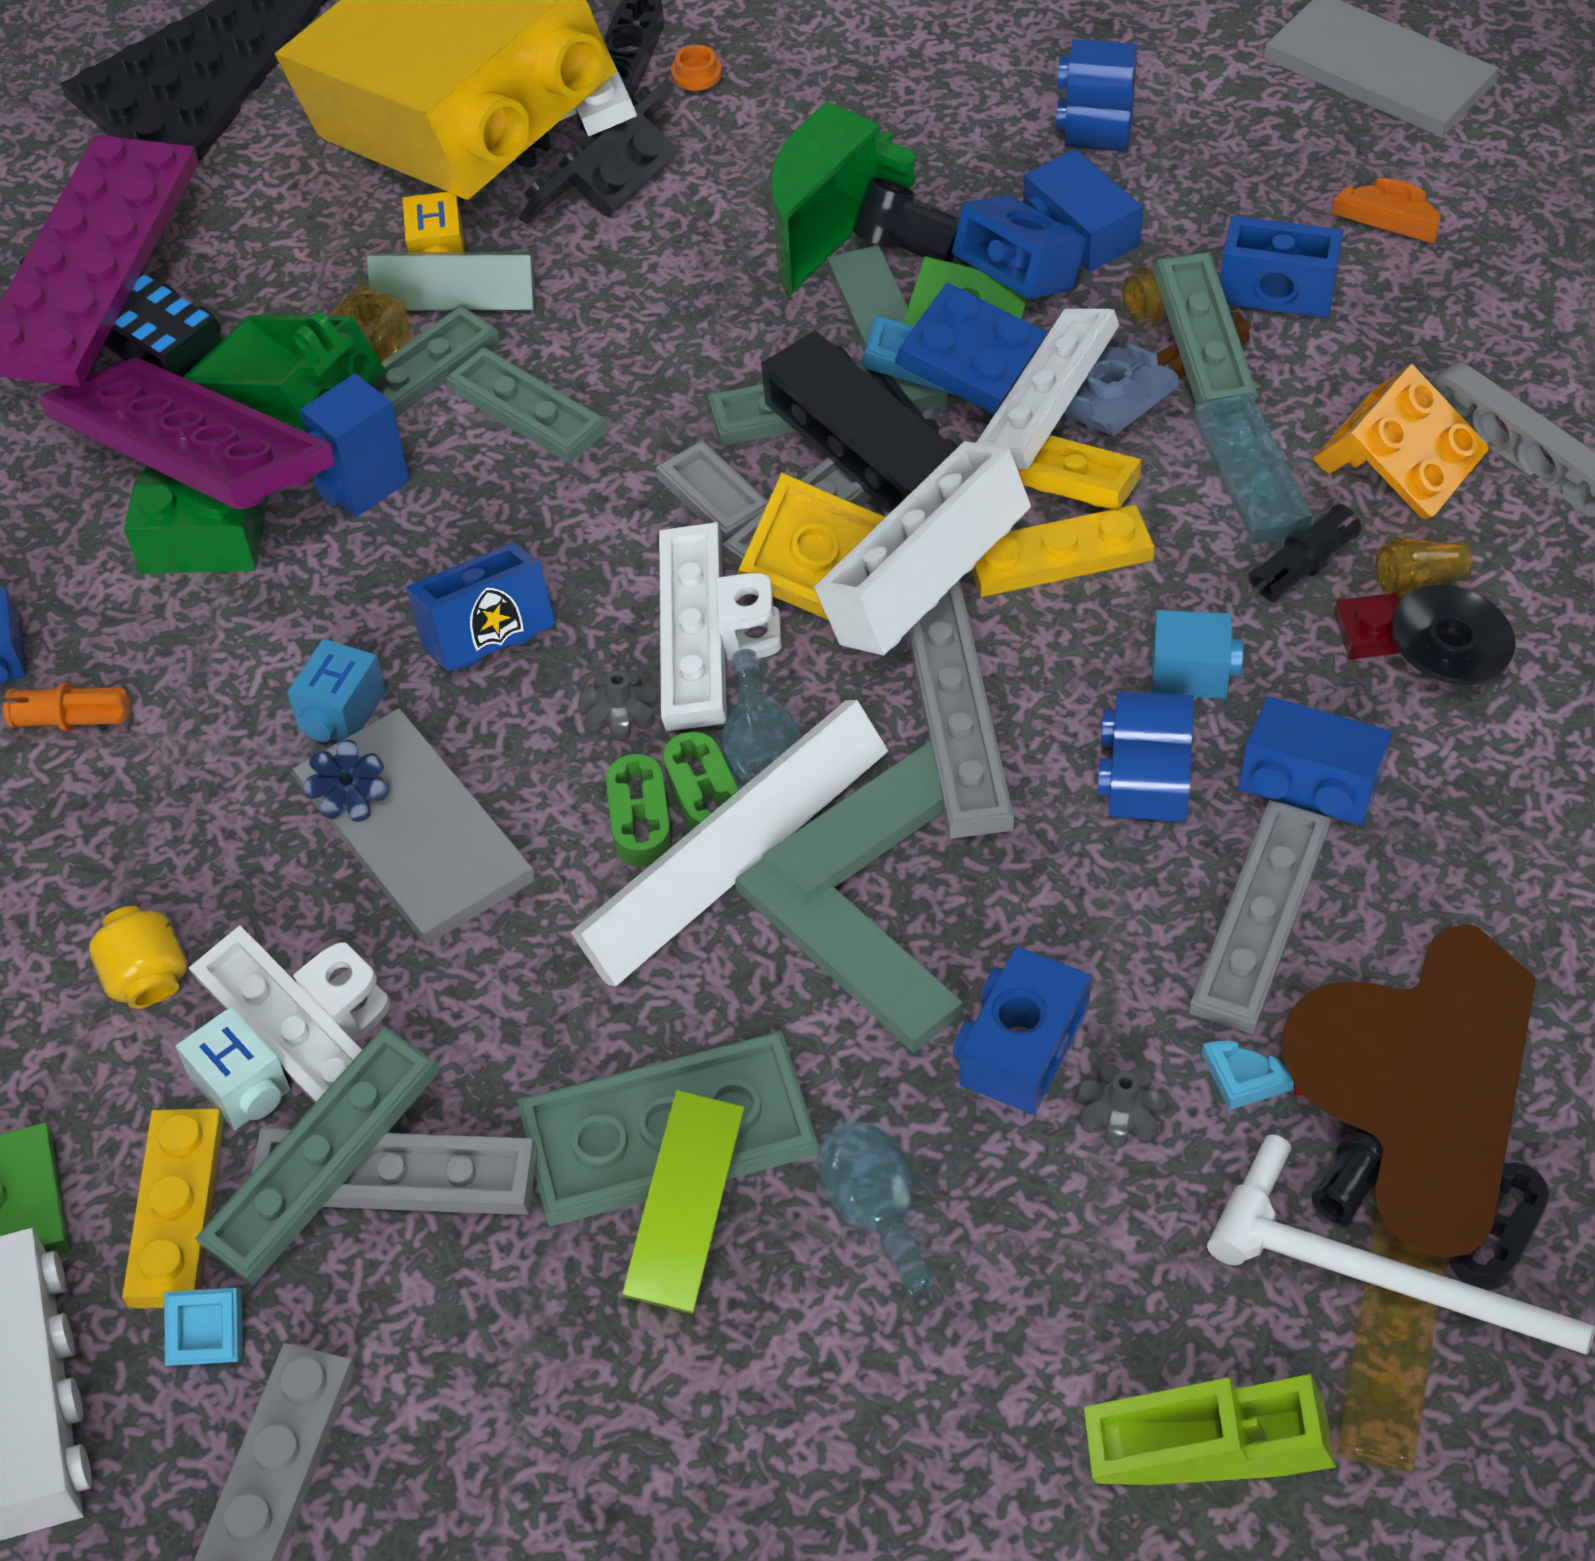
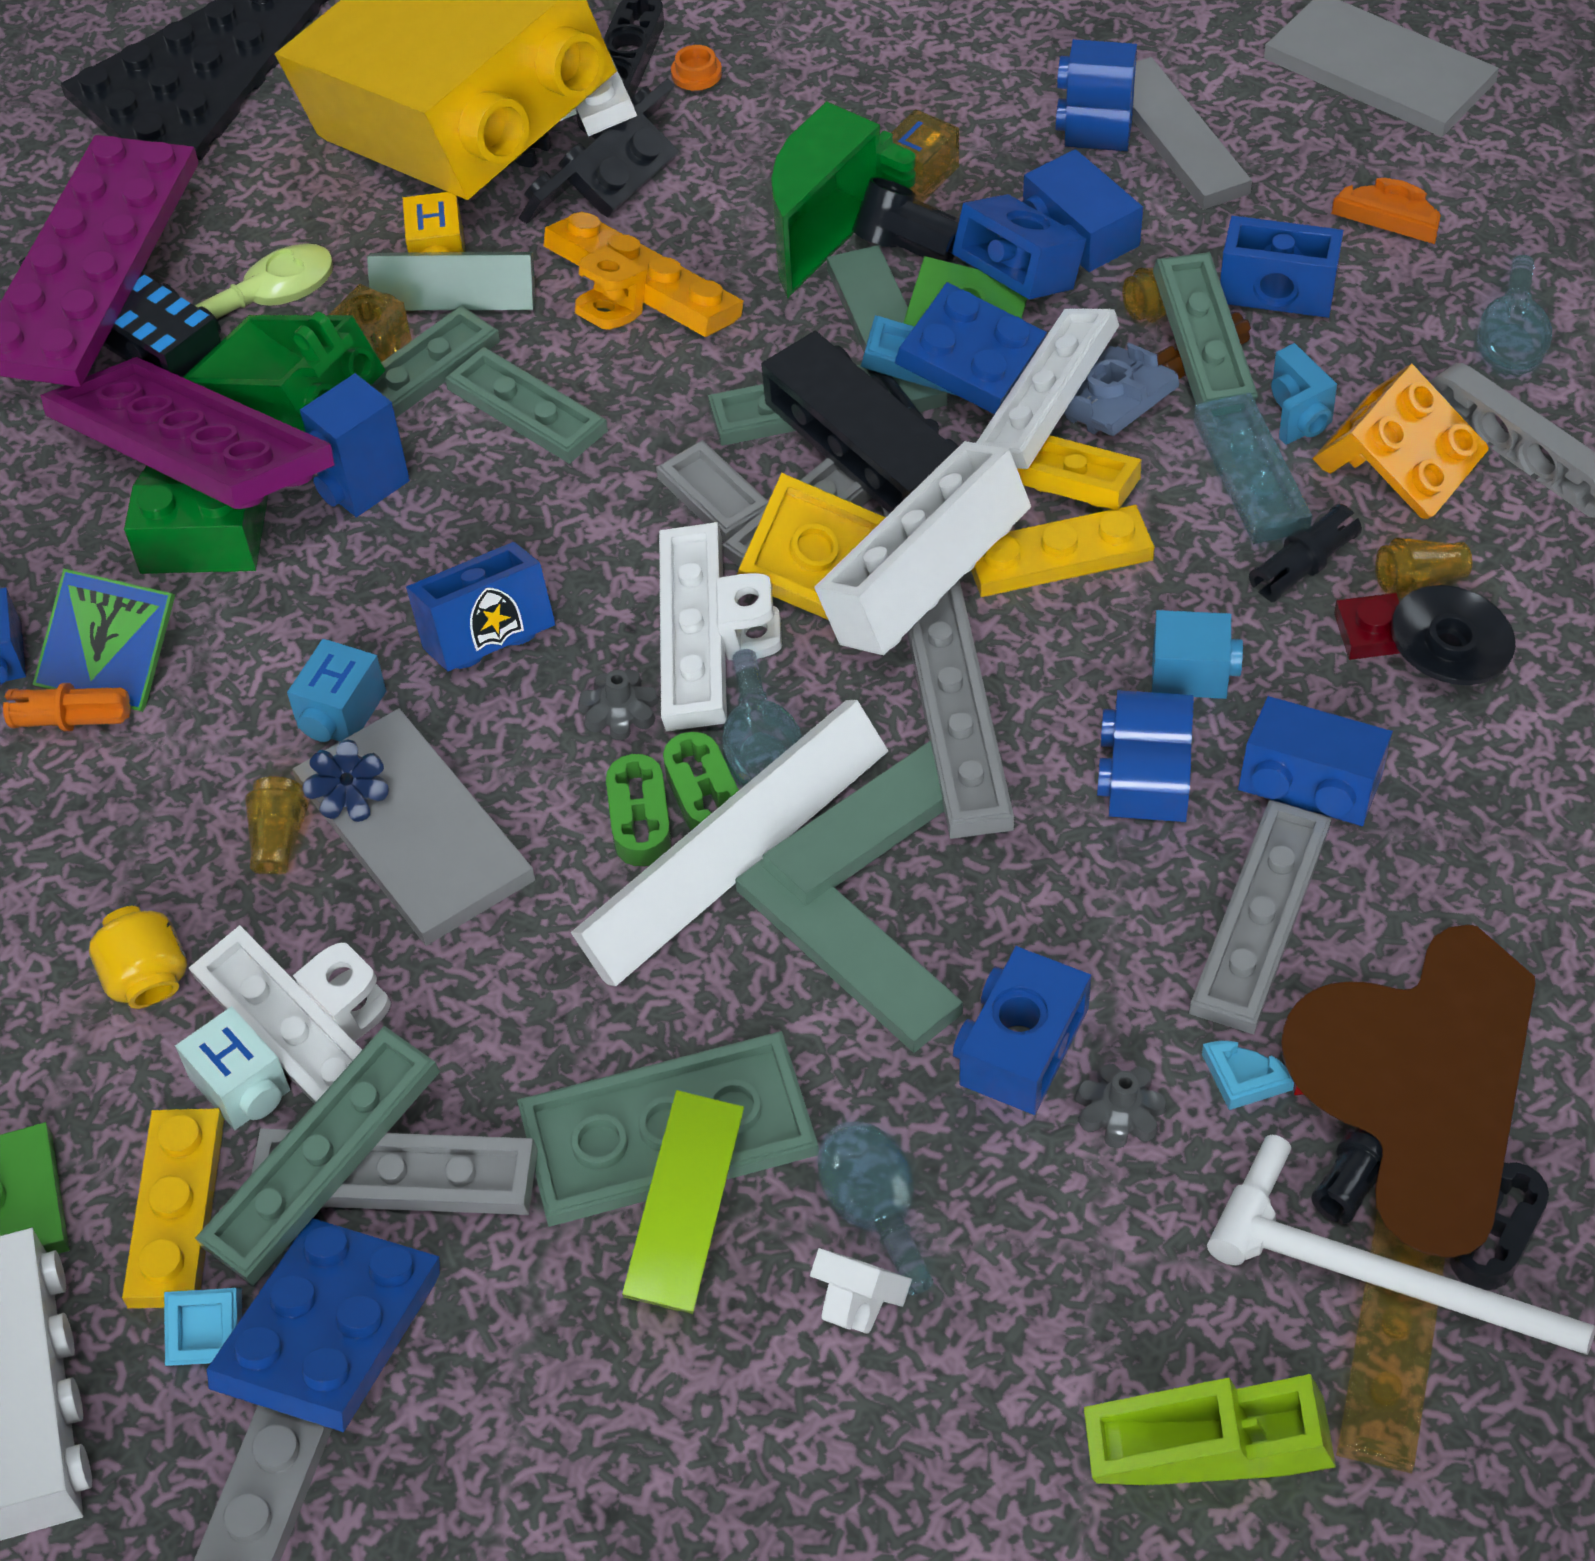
none -> piece [33,568,175,712]
none -> yellowish green piece [195,244,333,319]
none -> blue plate [207,1218,440,1432]
none -> clear yellow cone [245,776,309,874]
none -> light orange plate [543,211,744,337]
none -> white tile [810,1248,912,1334]
none -> clear yellow brick [891,109,959,202]
none -> light grey tile [1132,57,1252,210]
none -> dark azure bracket [1271,343,1337,445]
none -> clear light blue piece [1477,255,1552,375]

